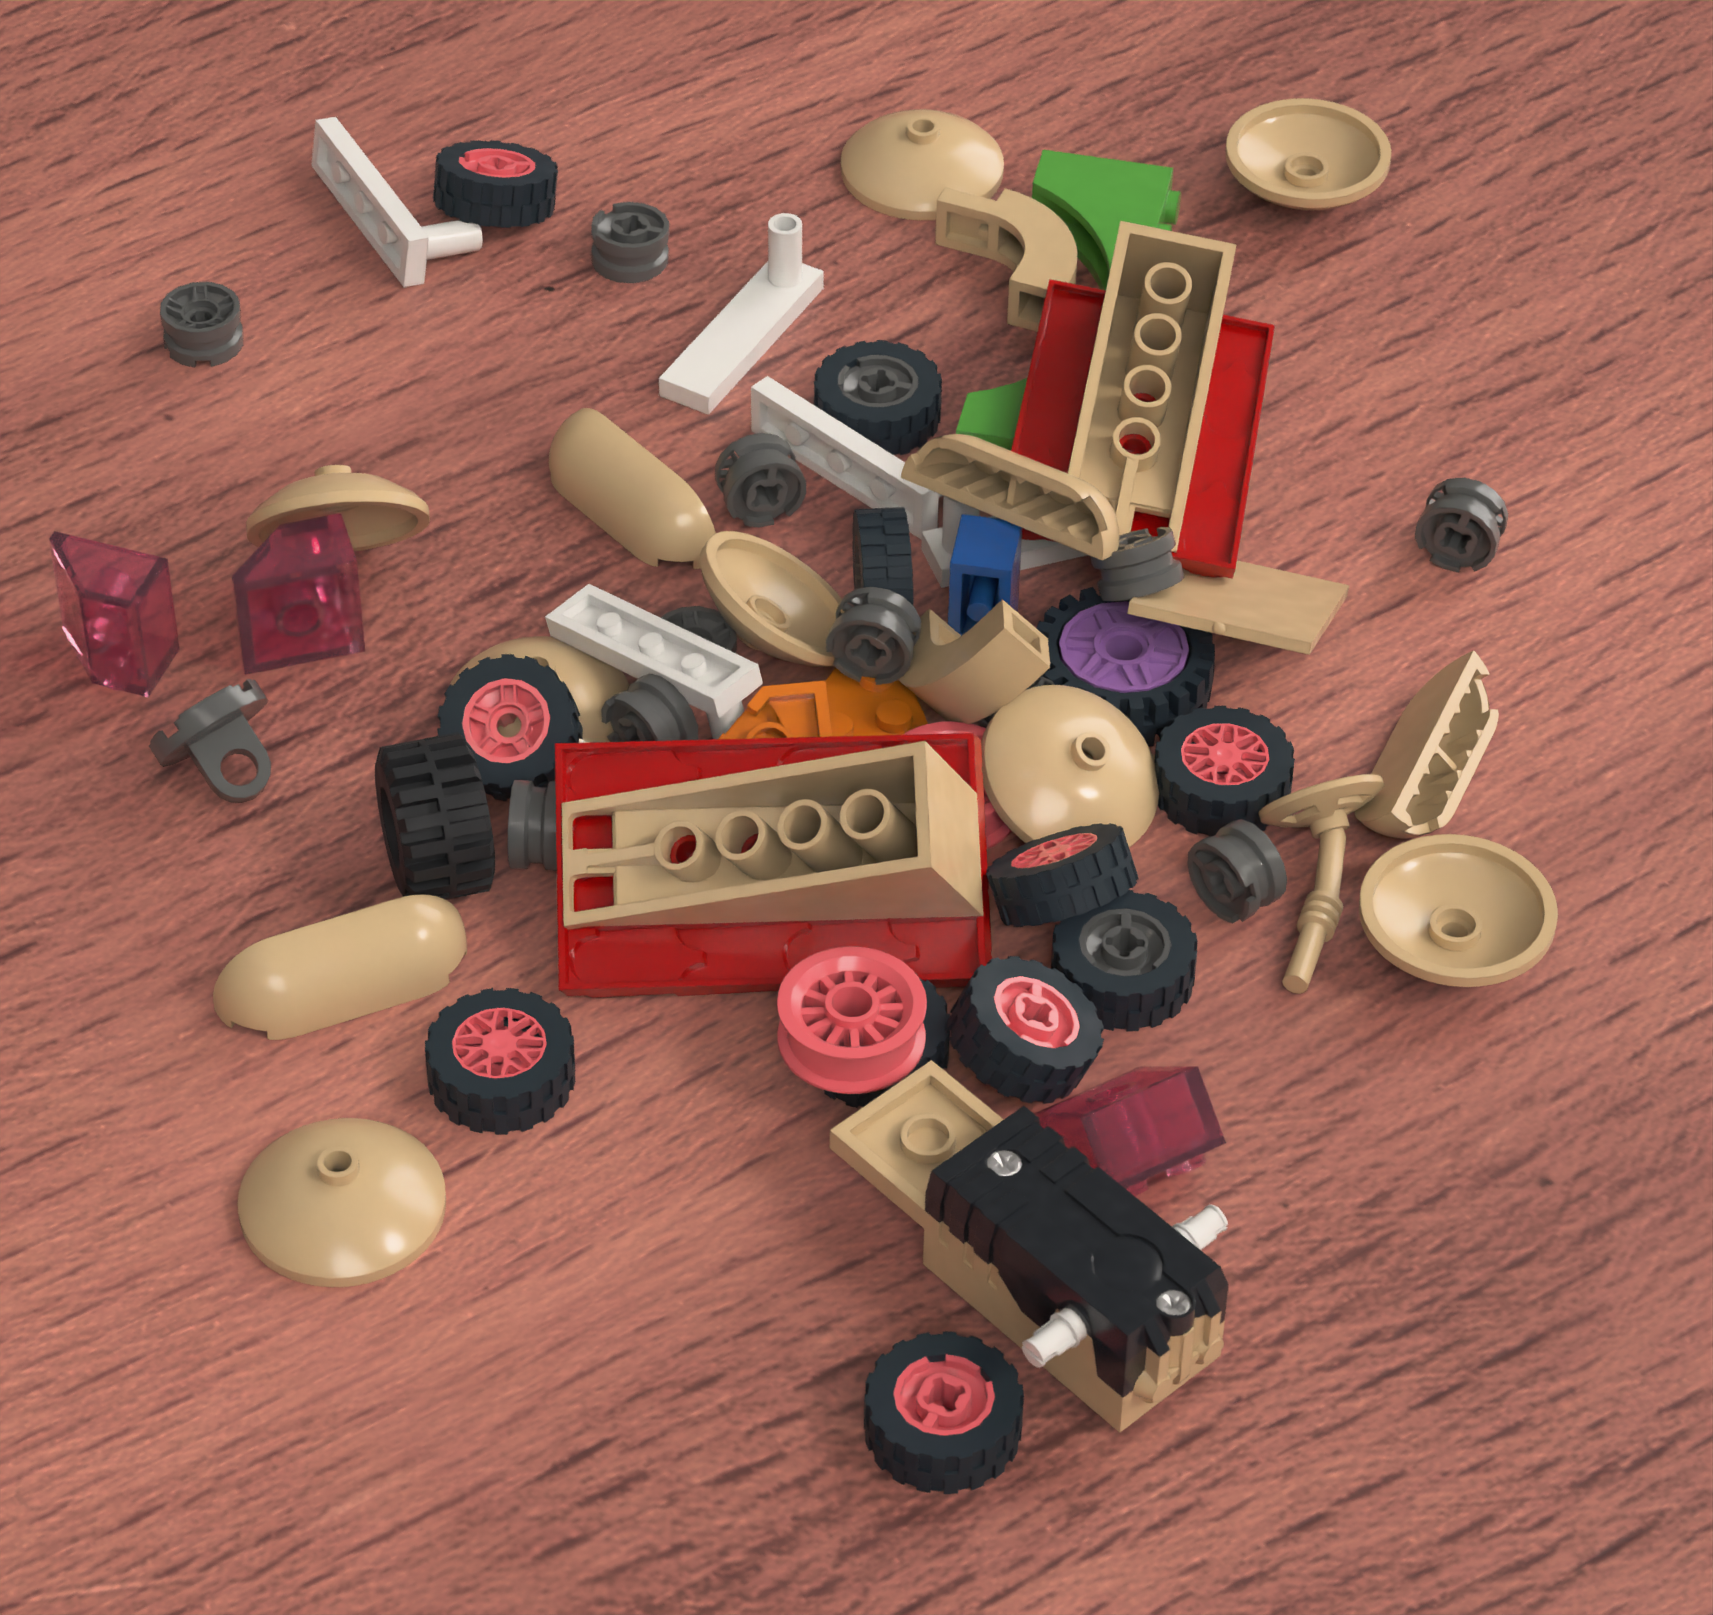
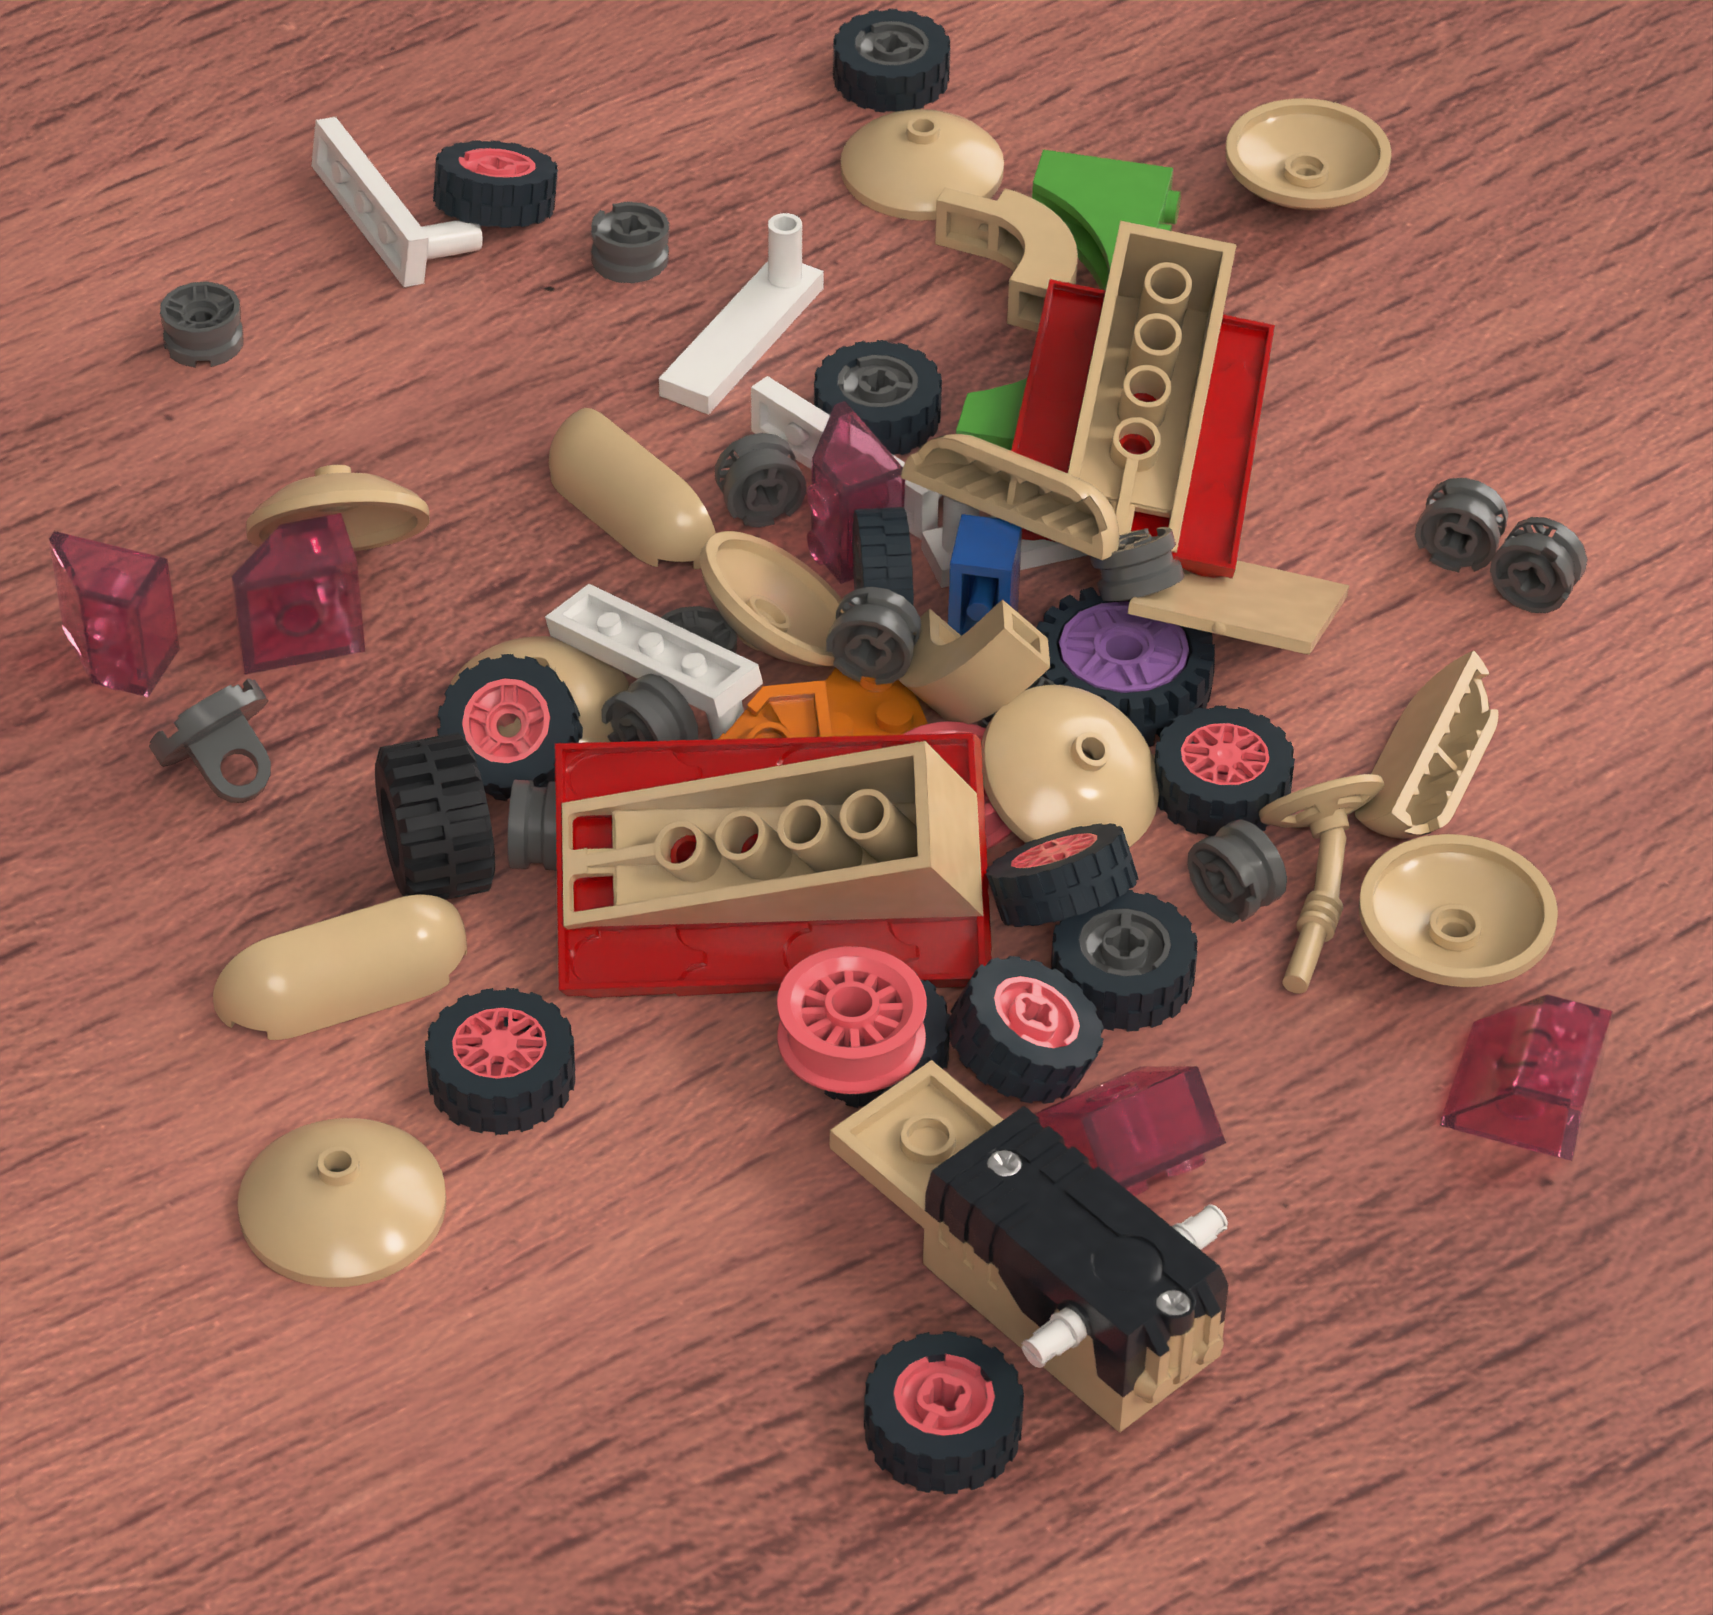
none -> clear pink slope [807,401,905,584]
none -> black wheel [833,9,950,113]
none -> clear pink slope [1440,994,1613,1161]
none -> dark grey wheel [1490,517,1588,613]

